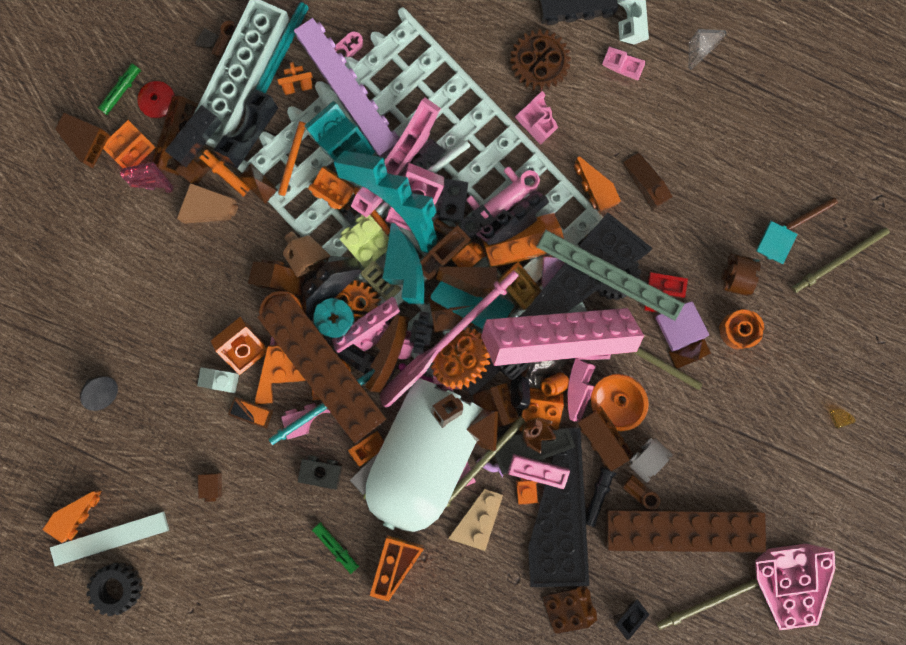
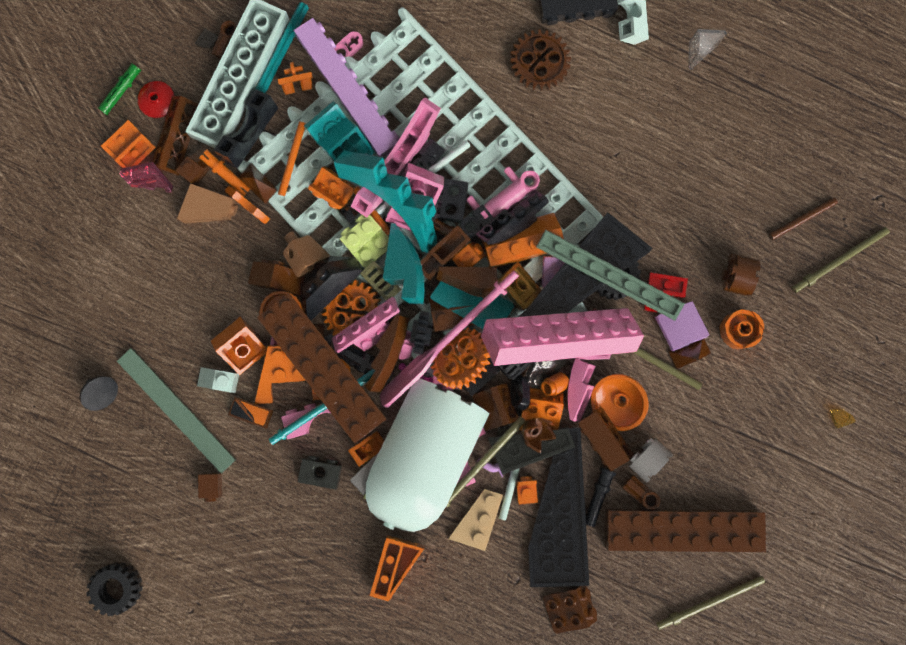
orange slope [42,490,102,543] -> none
light aqua tile [50,512,169,566] -> none
reddish brown slope [55,113,110,168] -> none
black brick [165,105,222,167] -> none
green pin [311,522,359,574] -> none
teal plate [314,298,354,338] -> none
reddish brown brick [431,393,463,428] -> none
reddish brown slope [466,409,498,451] -> none
bright pink tile [508,454,570,489] -> none
bright pink slope [515,91,558,145] -> none
orange slope [574,157,621,212] -> none
bright pink slope [602,47,645,80] -> none
black slope [613,599,650,640] -> none
reddish brown slope [623,153,673,210] -> none
bright pink wedge [755,544,835,630] -> none
teal piece [756,221,798,264] -> none
none -> sand green tile [117,348,237,473]
none -> orange tile [225,186,270,224]
none -> light aqua bar [499,468,520,520]

